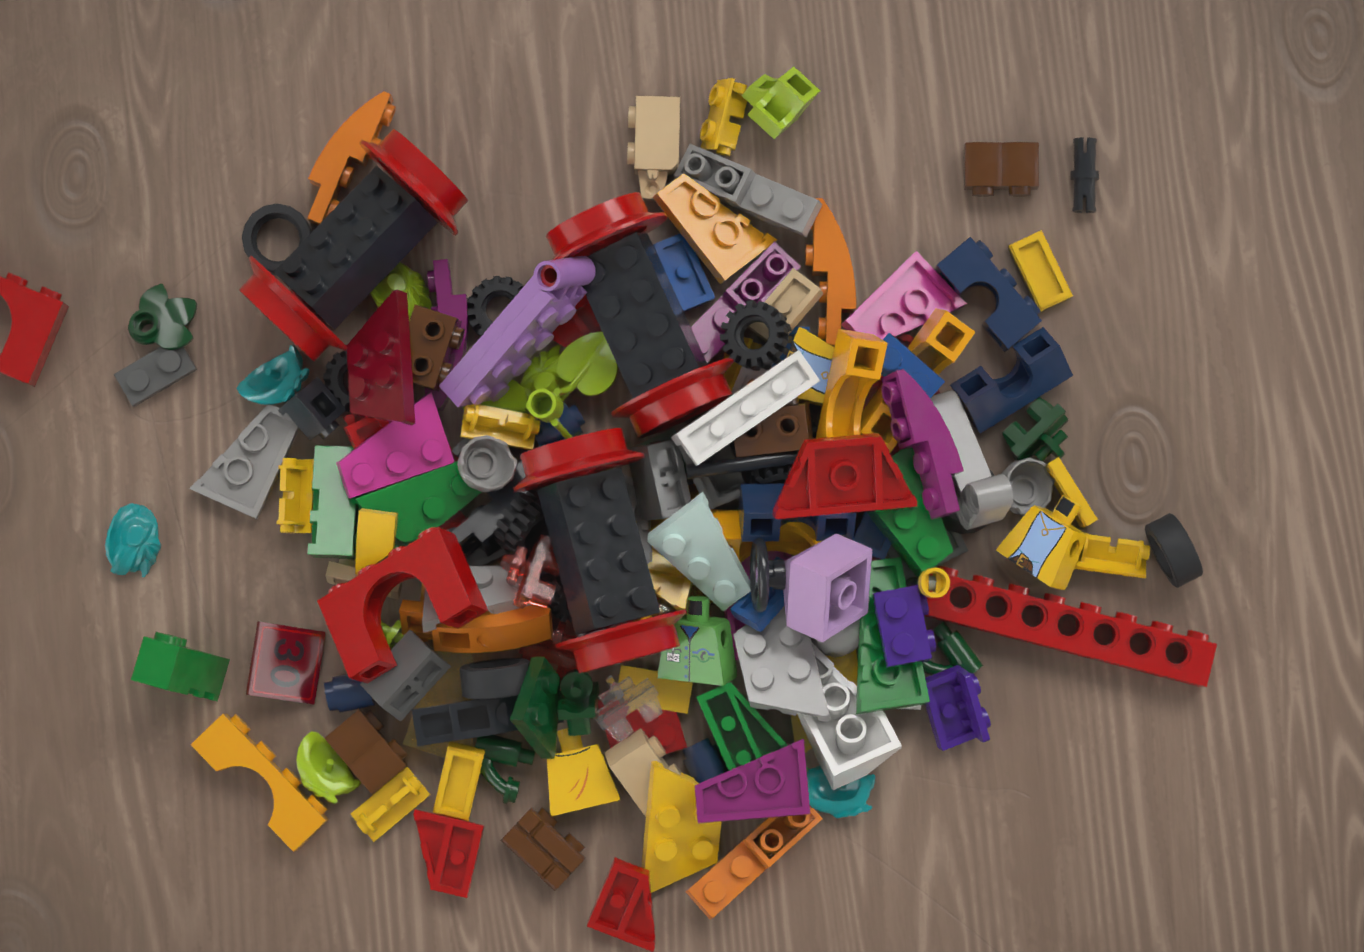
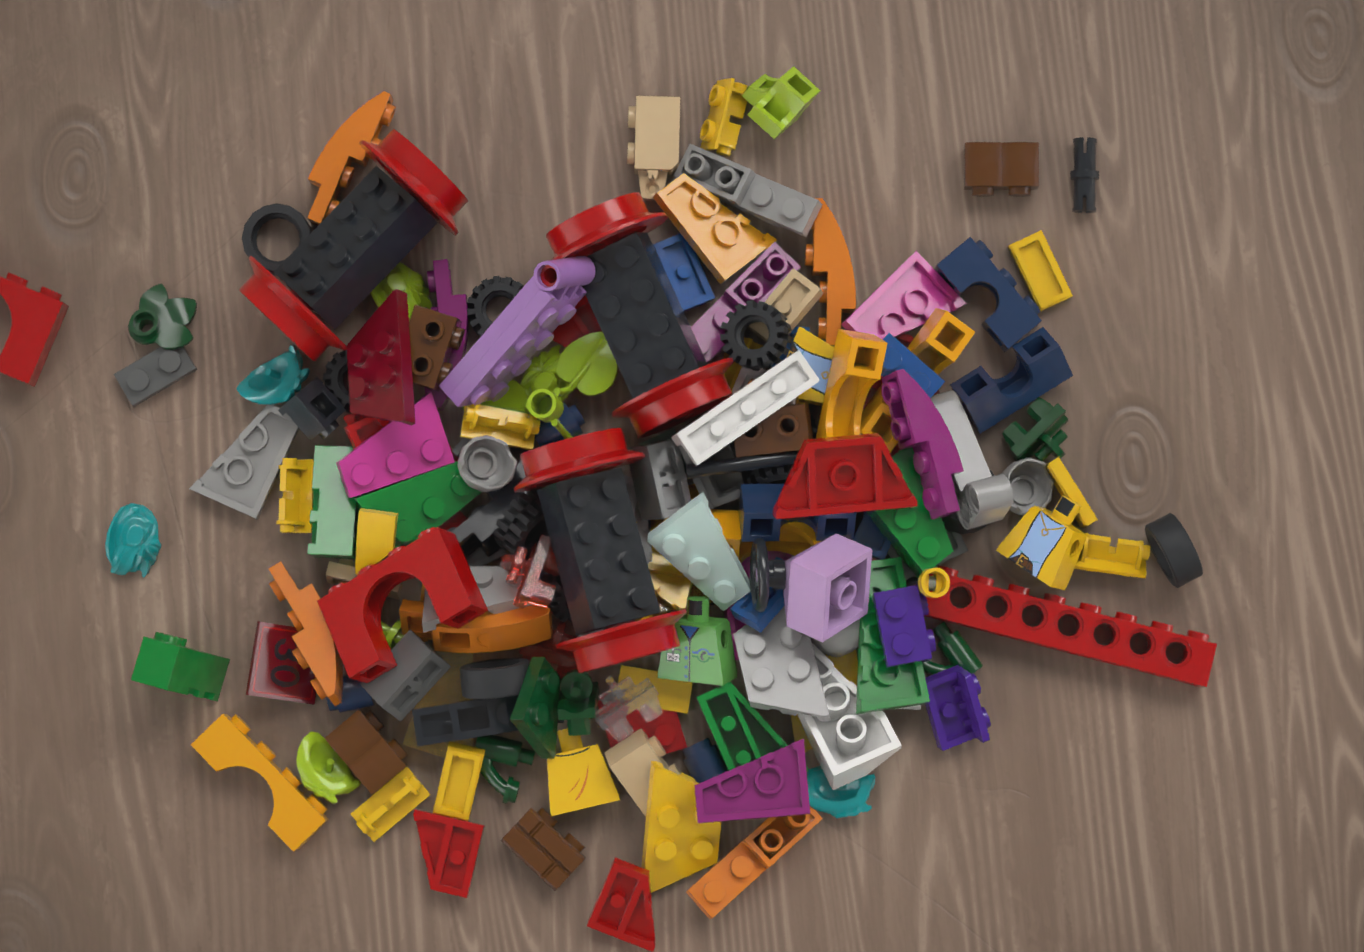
none -> orange slope [269,561,343,706]

